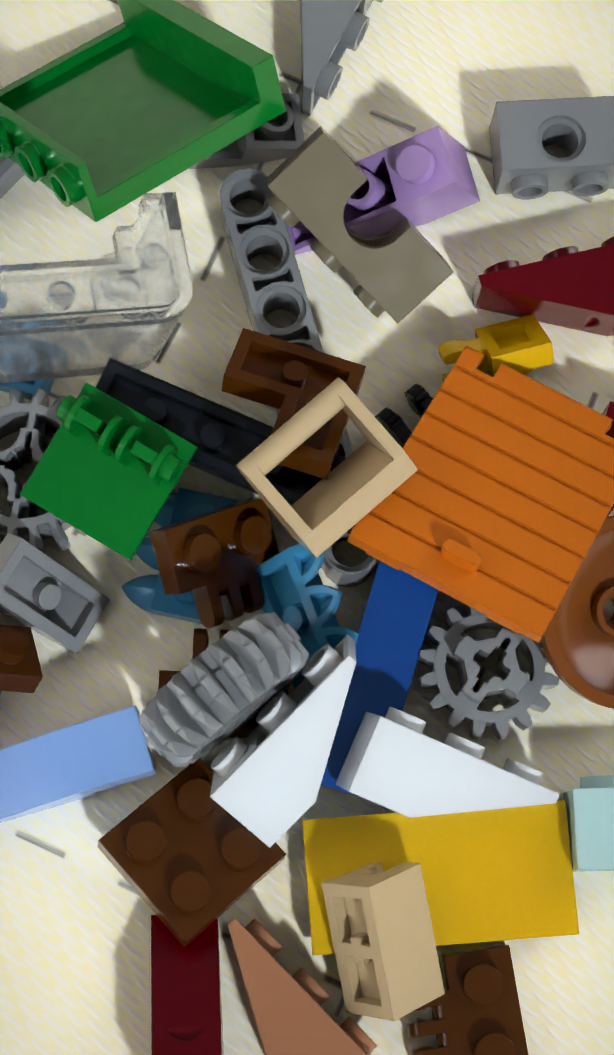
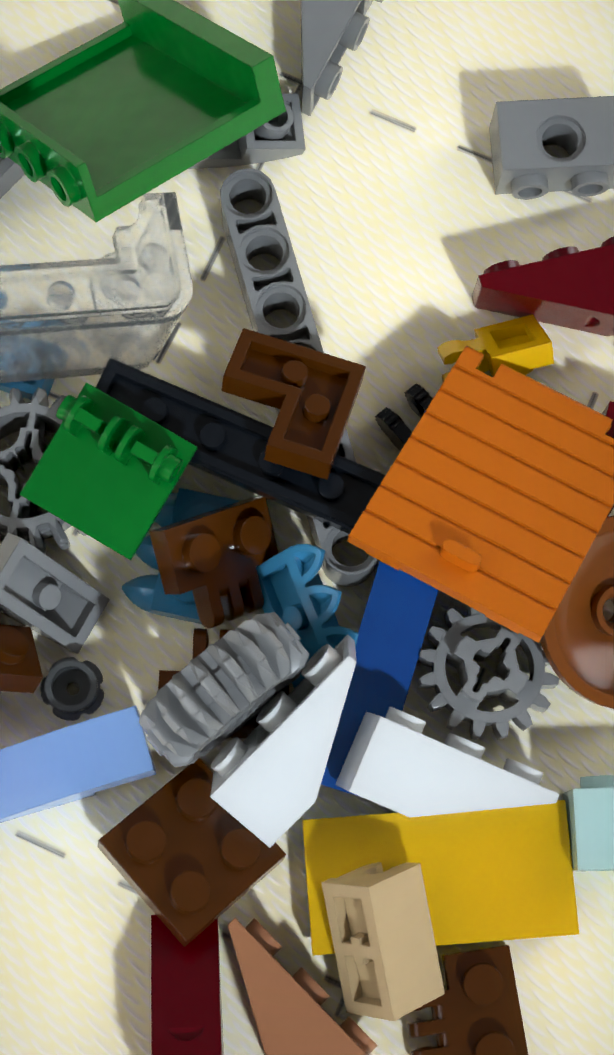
tan tile [236,377,418,558] -> none
dark tan arch [266,126,453,324] -> none
lavender slope [285,126,480,255] -> none
none -> dark grey plate [40,657,104,721]

